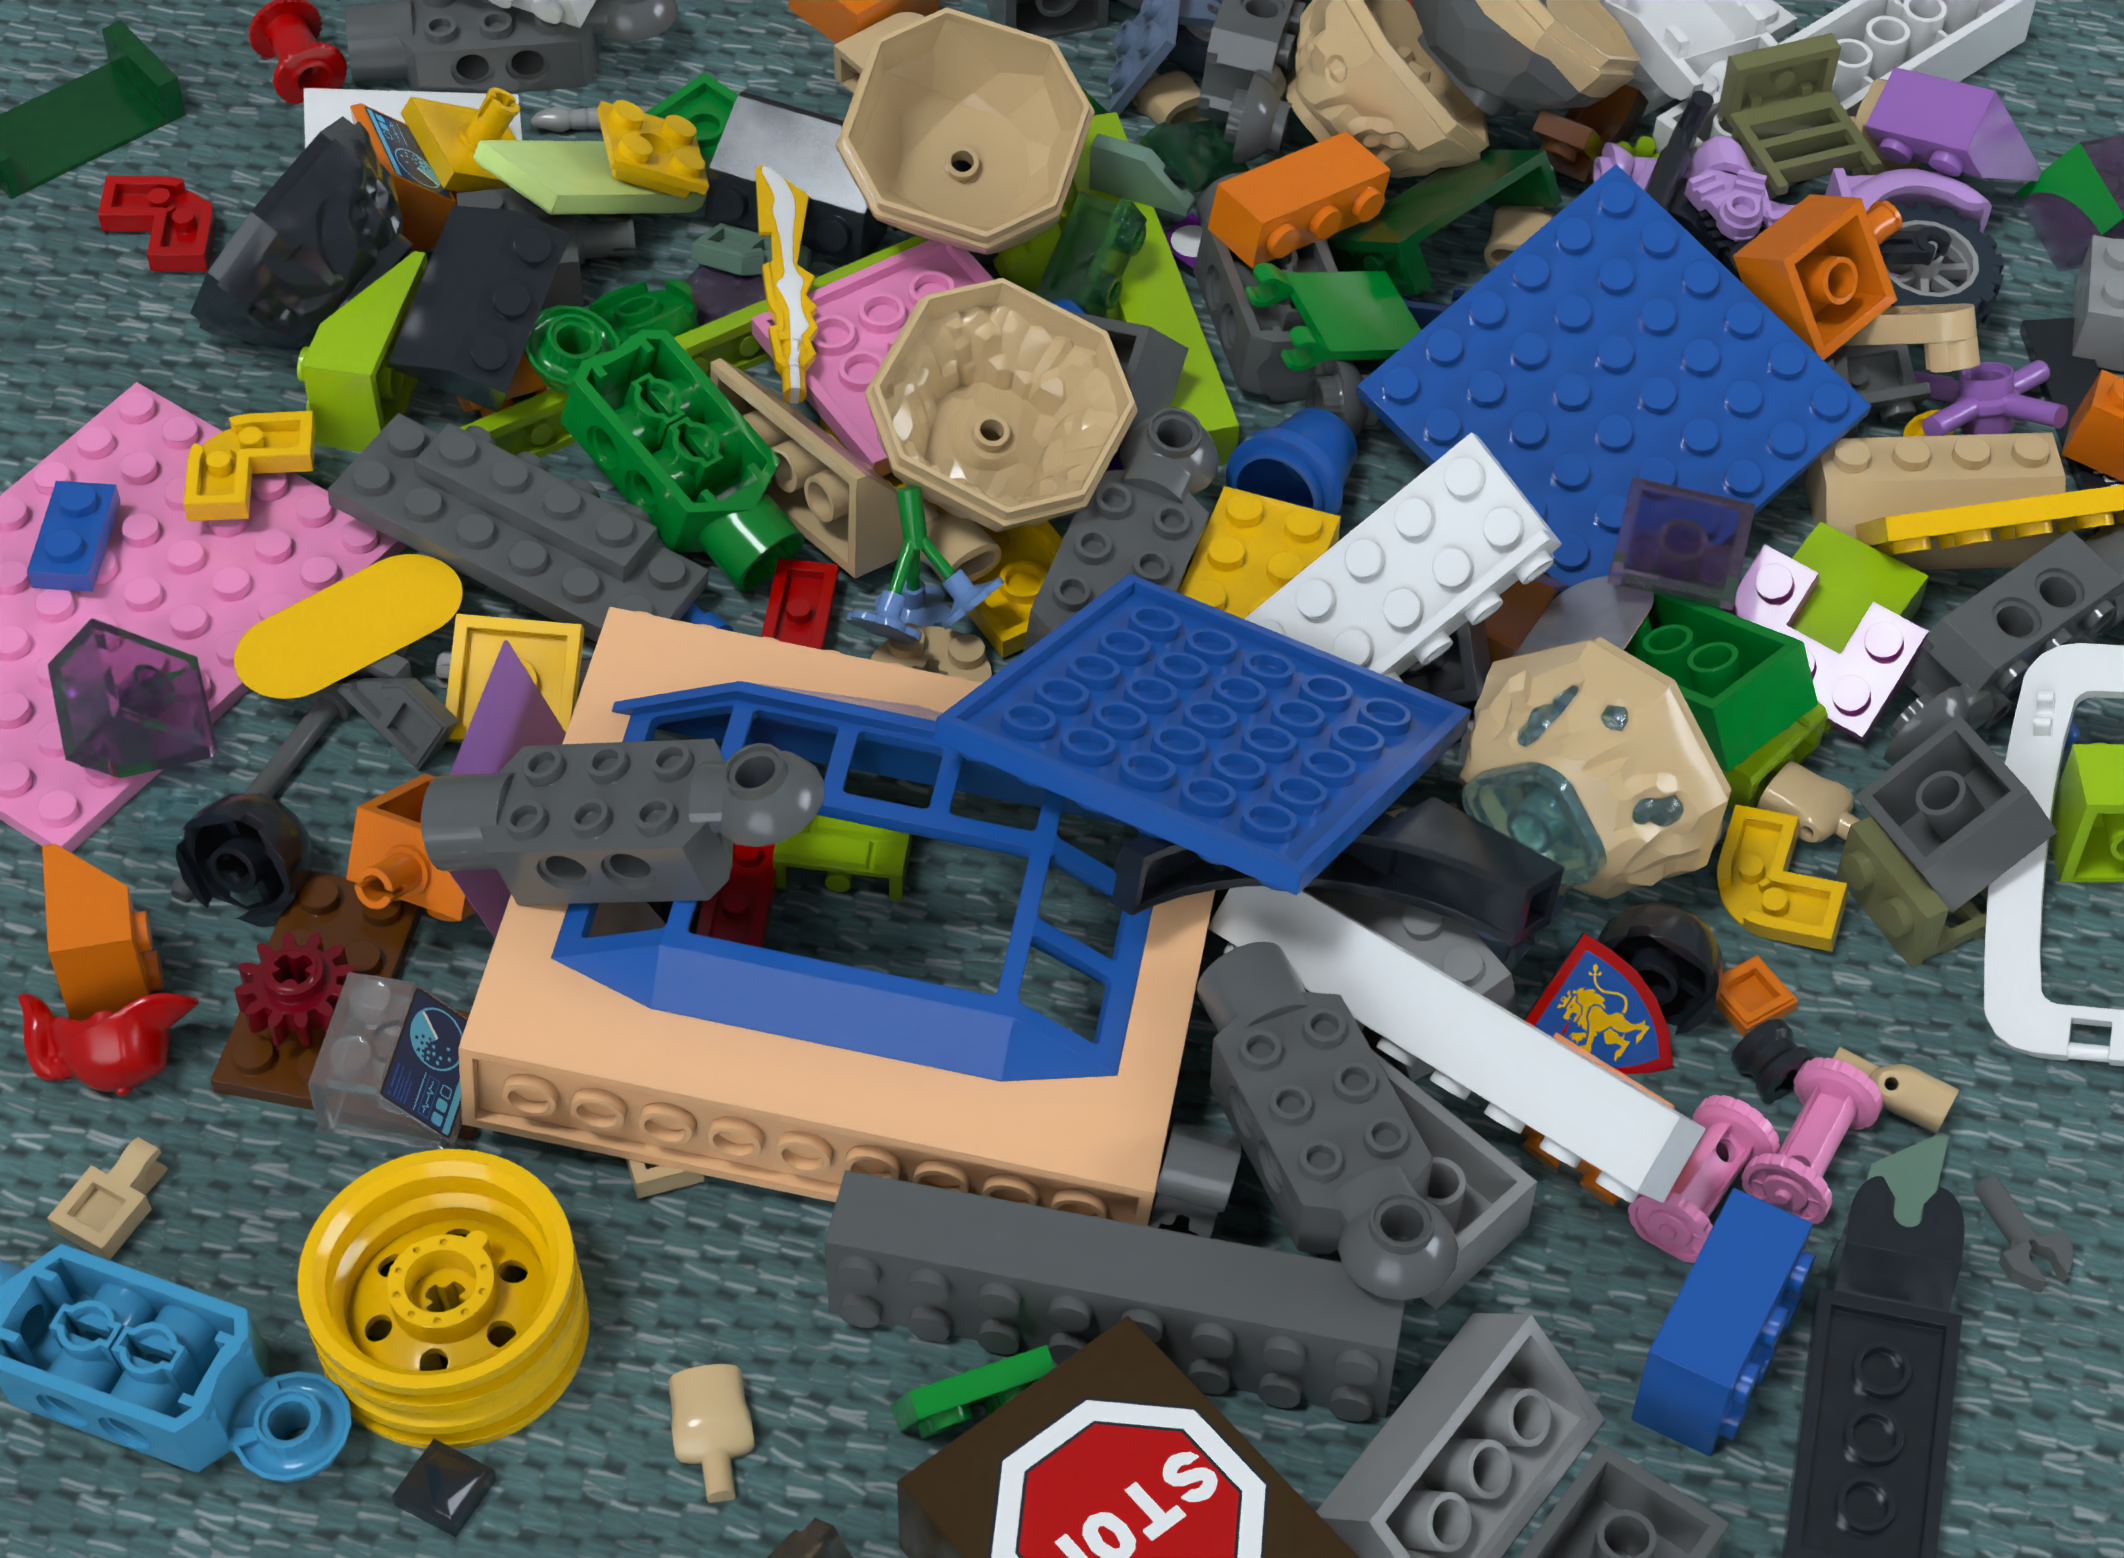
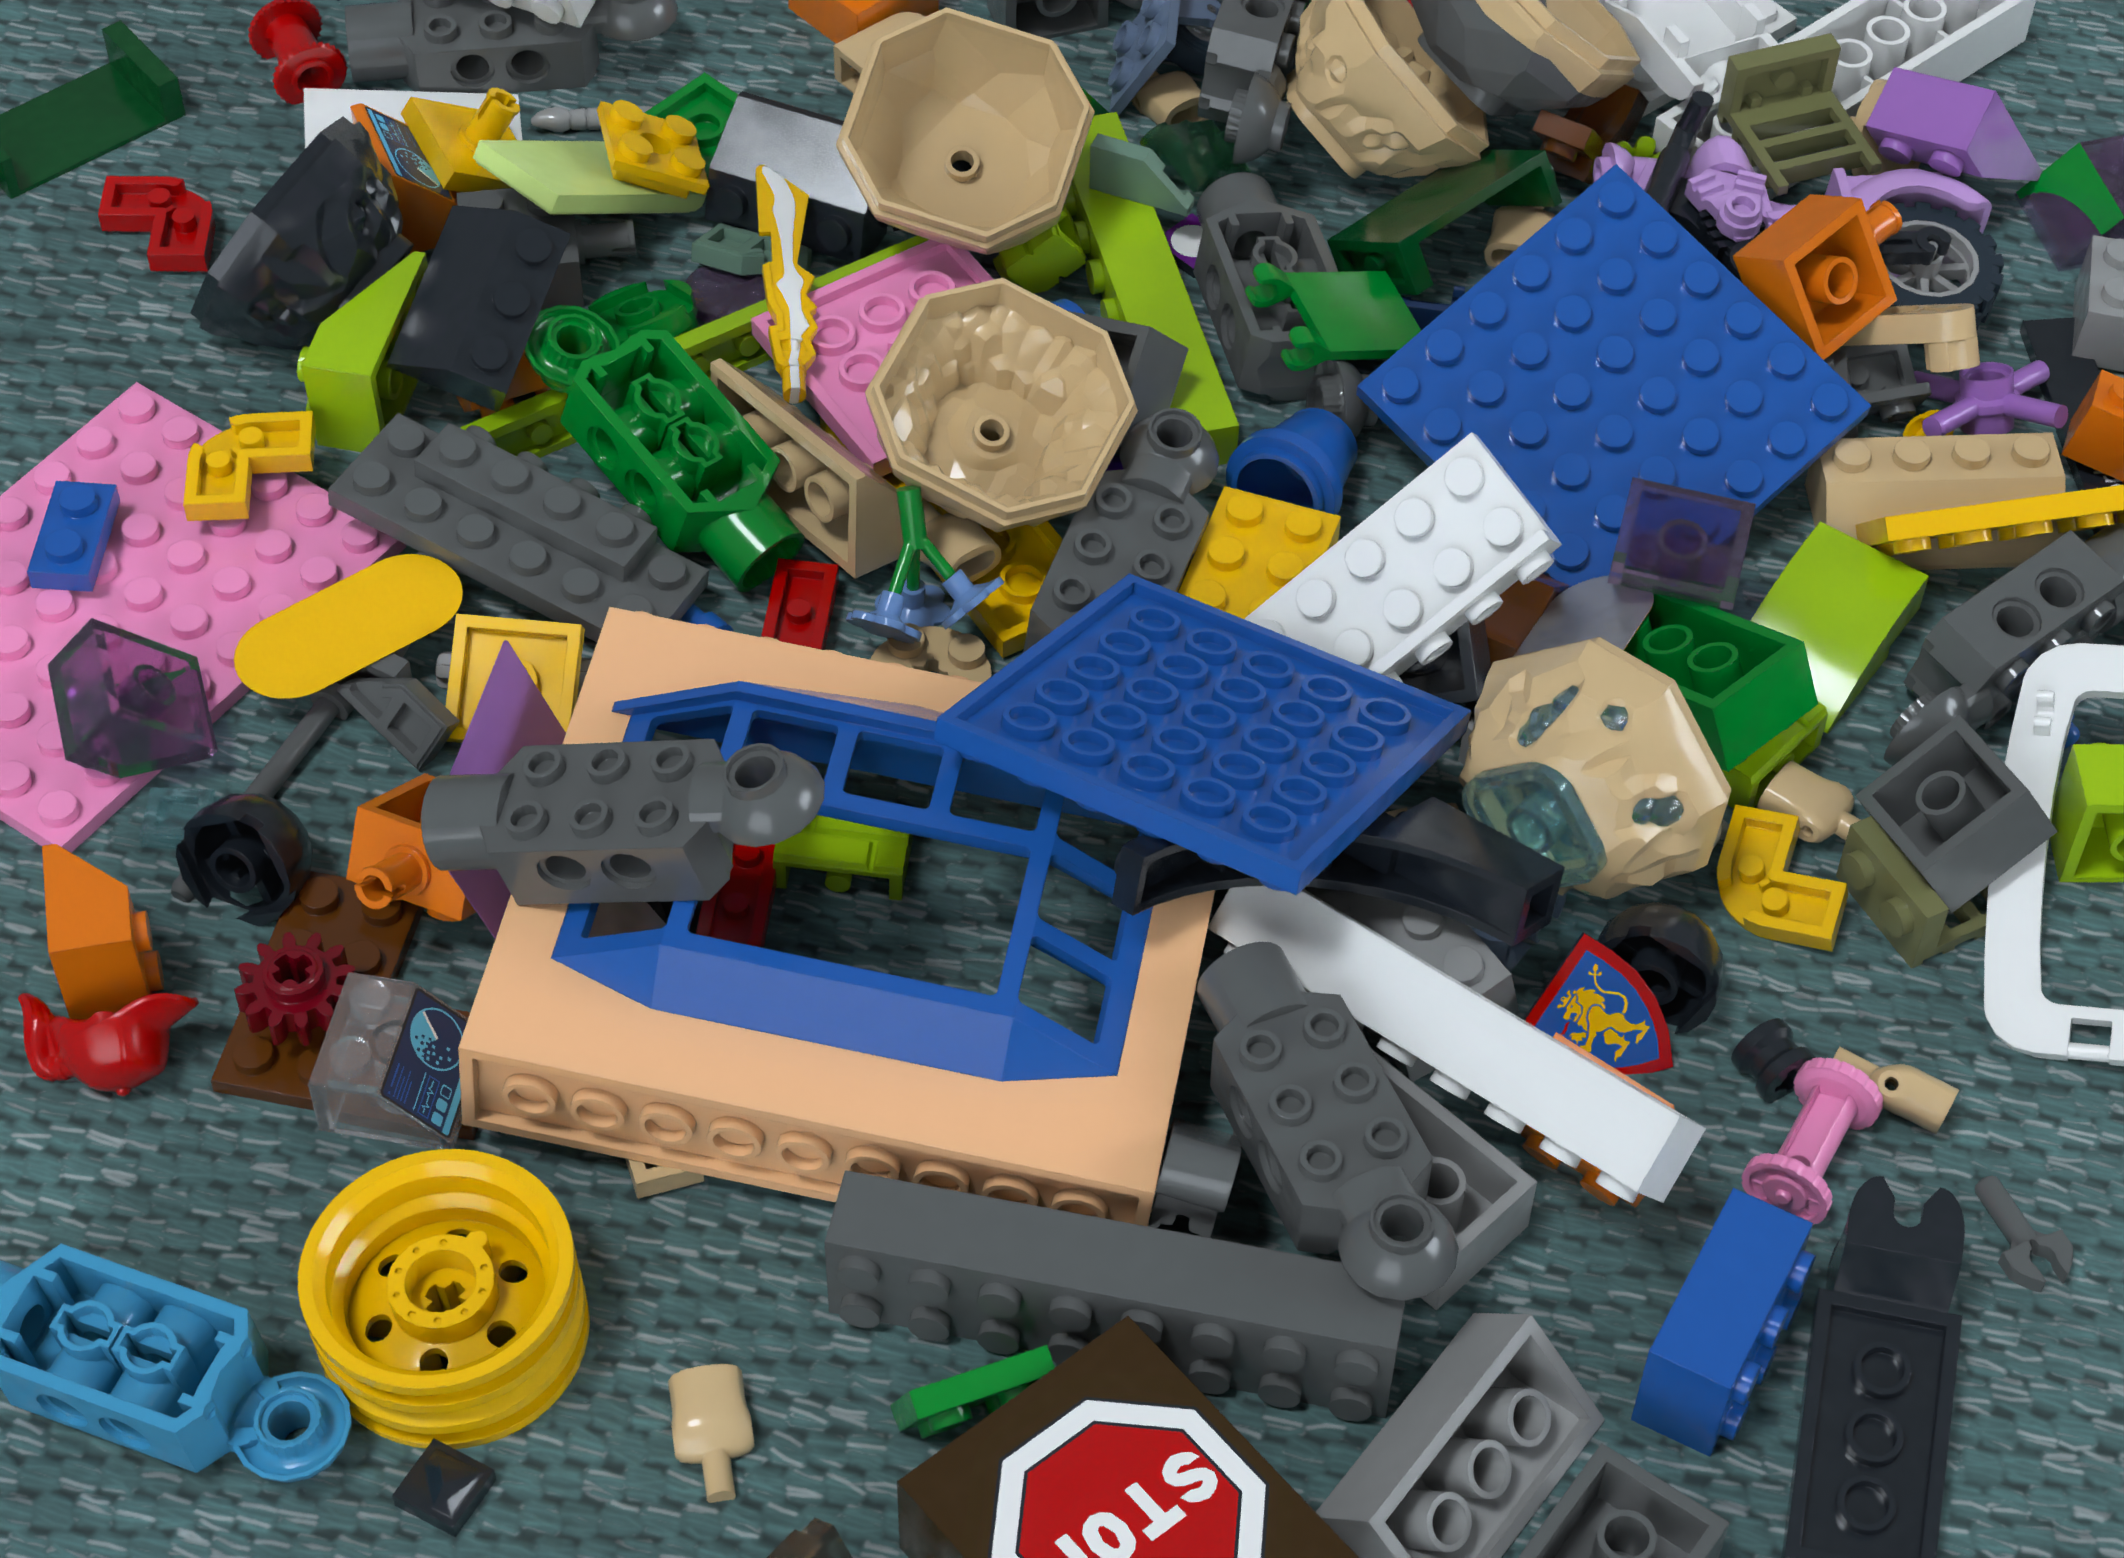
tan plate [47,1137,168,1261] -> none
clear green bracket [1035,191,1147,318] -> none
orange brick [1207,131,1391,269] -> none
bright pink hose [1628,1095,1780,1263] -> none
orange tile [1716,955,1798,1038] -> none
plate [1723,544,1929,744] -> none
sand green tile [1865,1134,1949,1227] -> none

